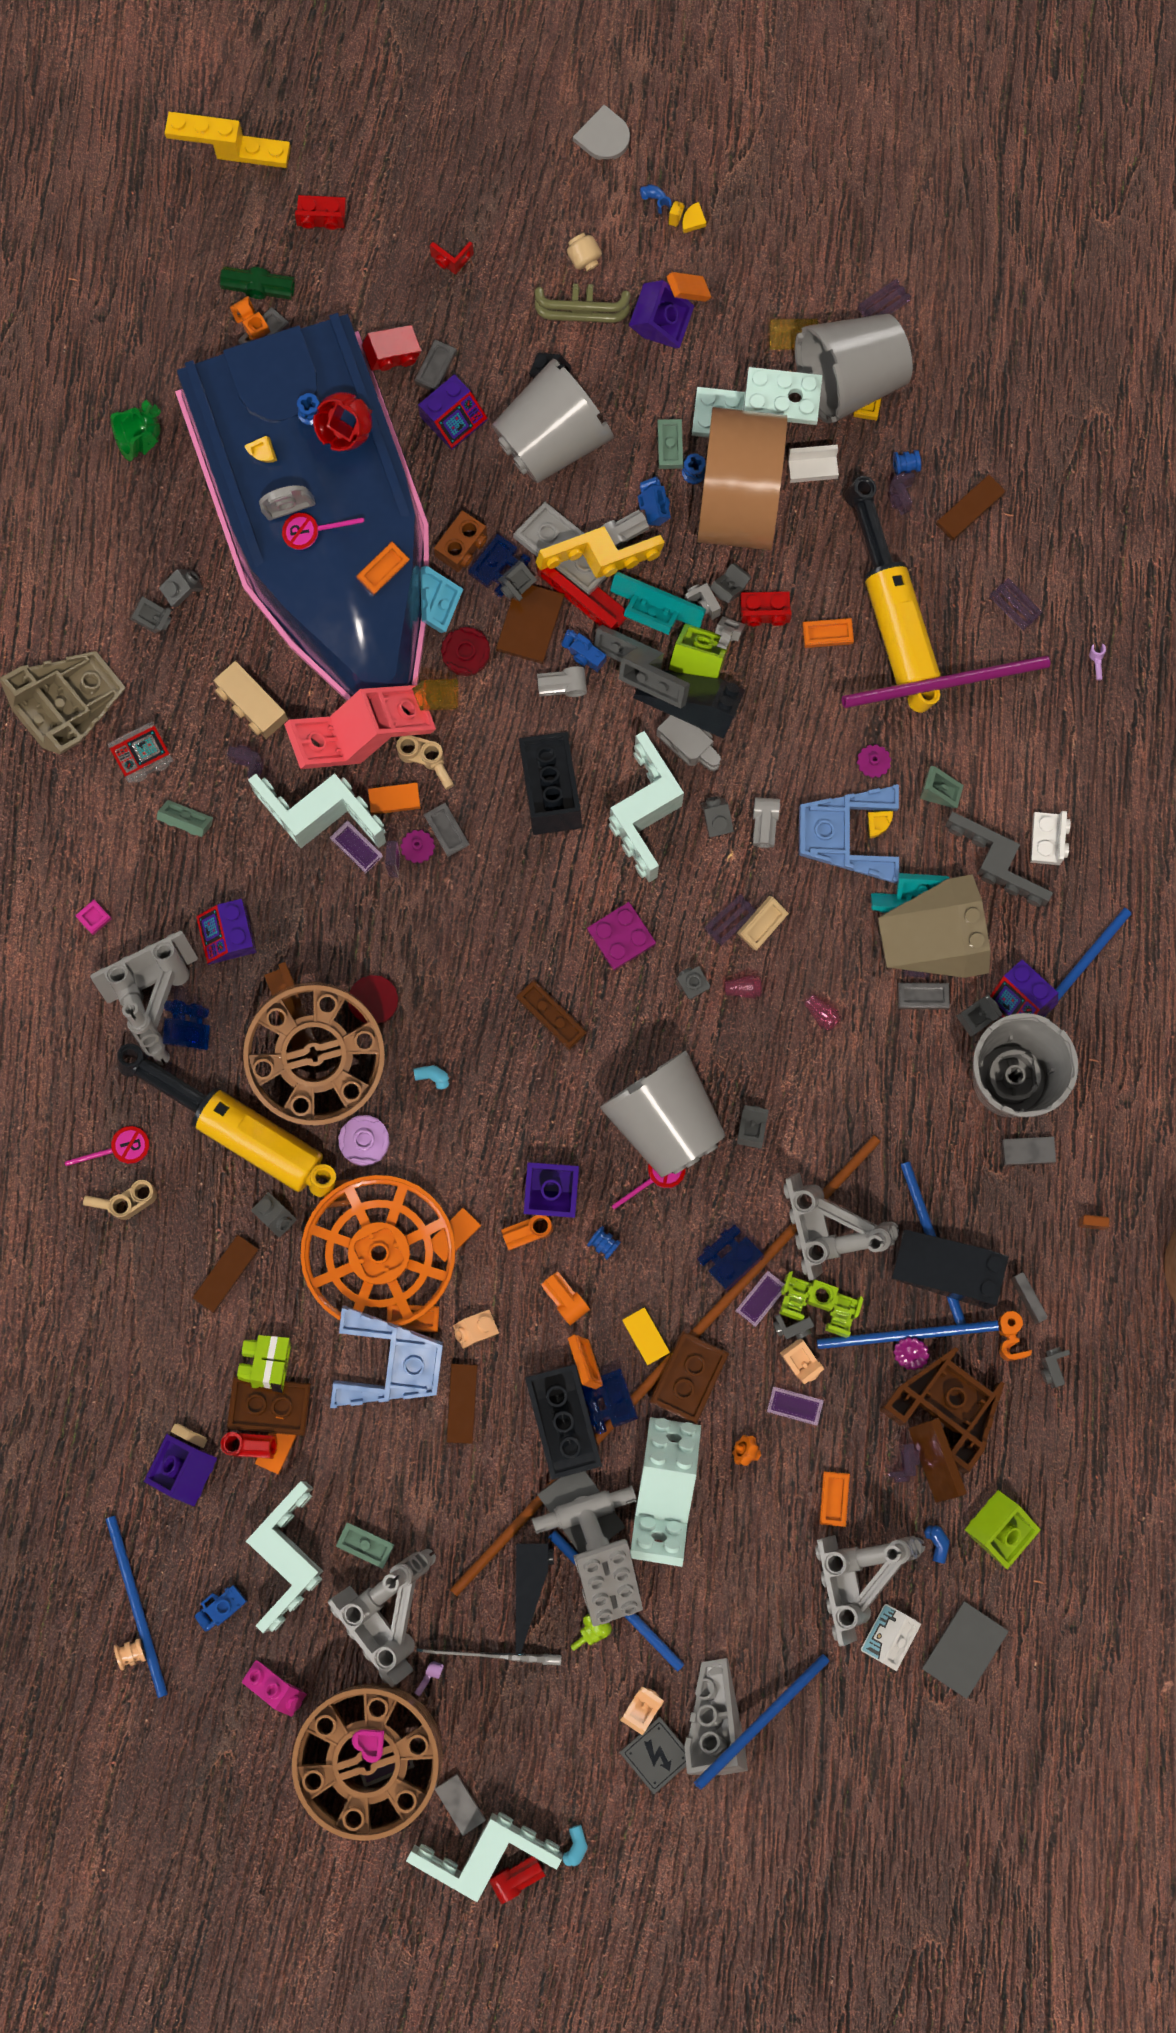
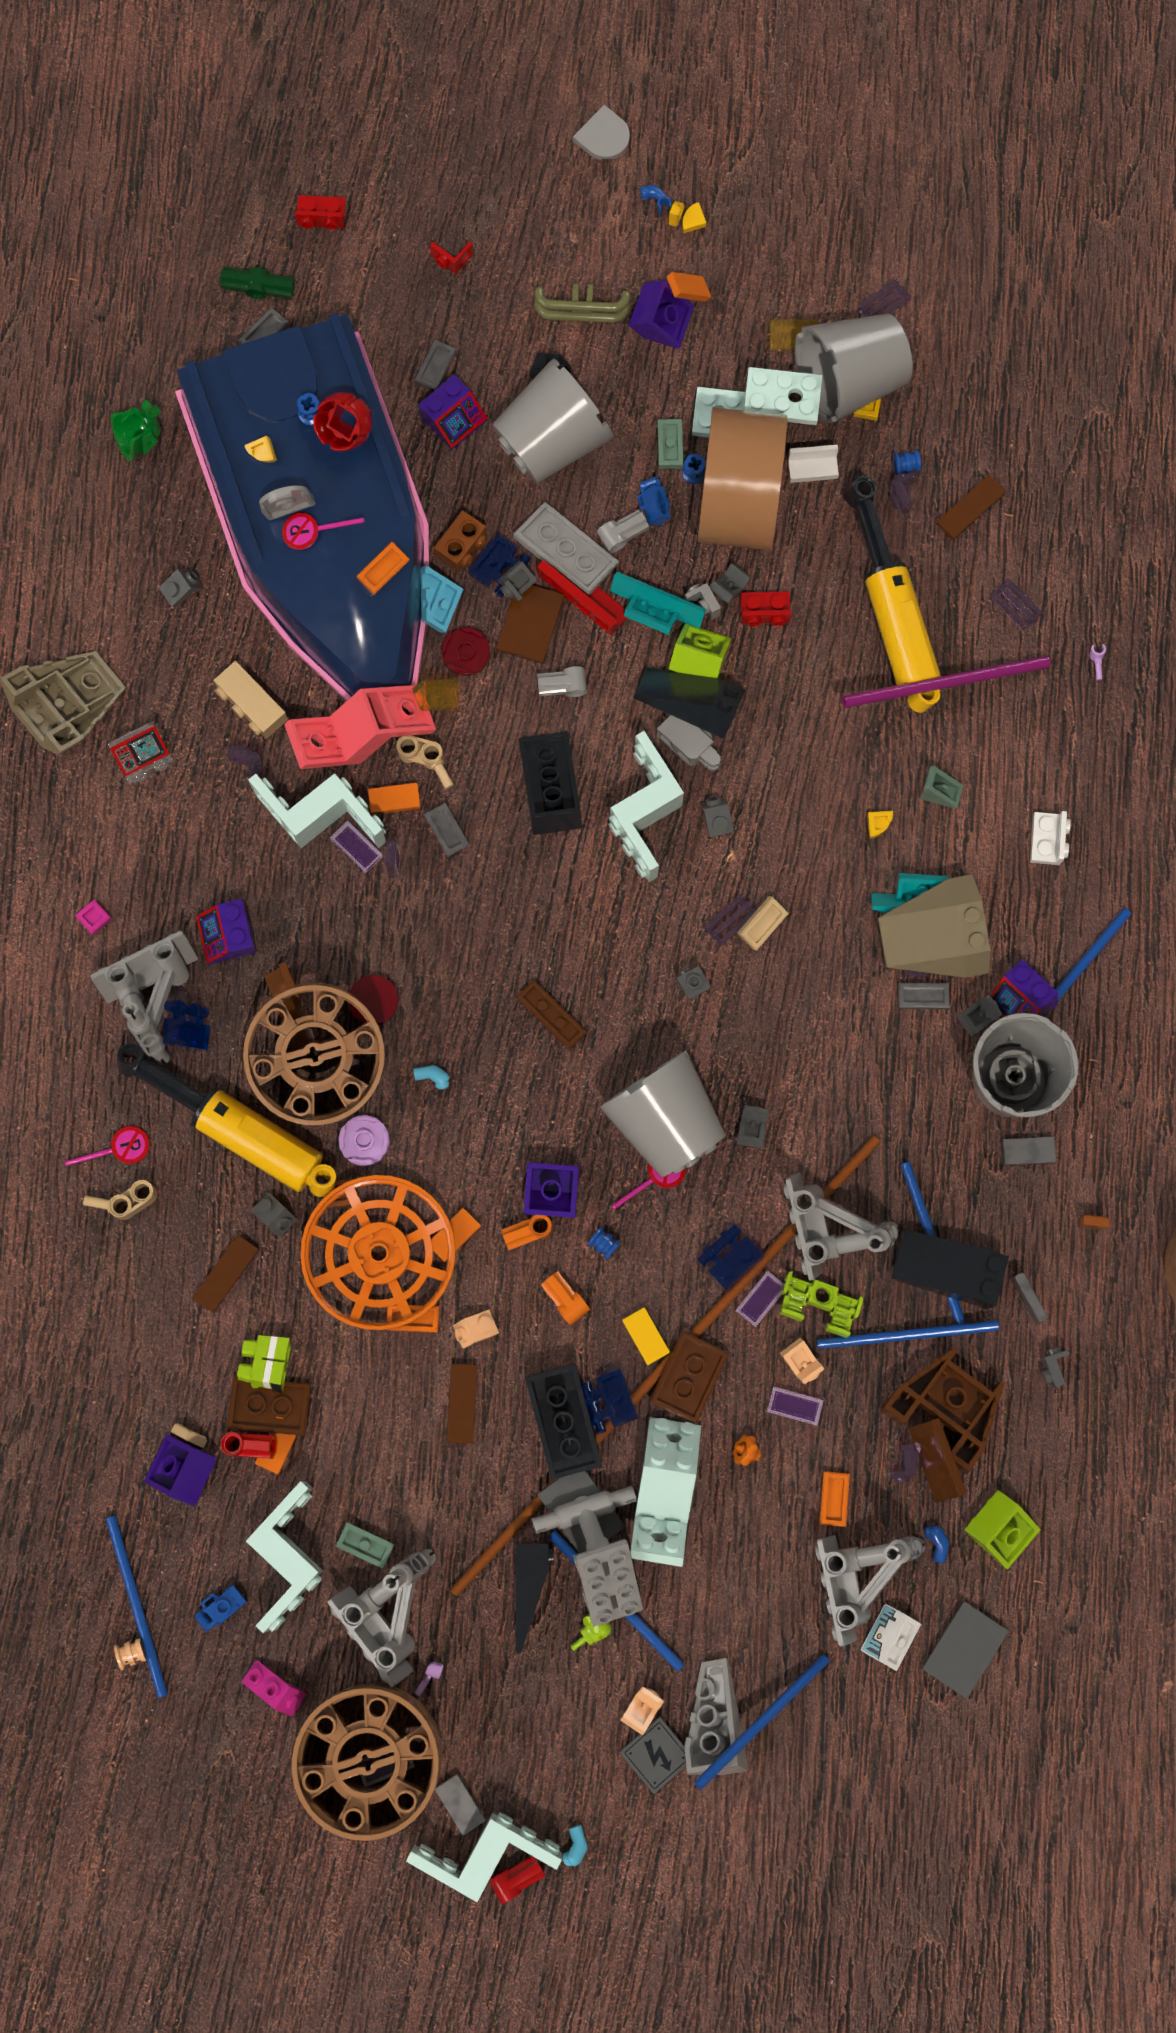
dark grey bracket [129,596,172,633] -> none
sand green plate [156,800,213,837] -> none
yellow bracket [165,112,291,168] -> none
orange leg [229,296,270,341] -> none
medium blue wing [330,1305,443,1408] -> none
dark pink tile [352,1730,384,1763] -> none
brick [362,325,421,371] -> none
magenta piece [400,830,435,864] -> none
light grey sword [416,1649,561,1666] -> none
yellow bracket [536,526,665,579] -> none
blue piece [561,629,606,673] -> none
tan head [567,233,602,272] -> none
orange tile [568,1334,603,1390] -> none
magenta plate [587,902,656,971] -> none
dark grey bracket [594,625,690,709] -> none
light grey plate [715,616,745,650] -> none
clear pink cone [725,974,762,999] -> none
light grey piece [753,797,780,848] -> none
dark grey bracket [773,1314,814,1340] -> none
medium blue wing [799,784,899,884] -> none
orange tile [802,618,854,648] -> none
clear pink cone [804,994,841,1031] -> none
magenta piece [857,744,891,778] -> none
magenta piece [893,1337,930,1370] -> none
dark grey bracket [945,811,1053,907] -> none
orange leg [998,1311,1032,1361] -> none

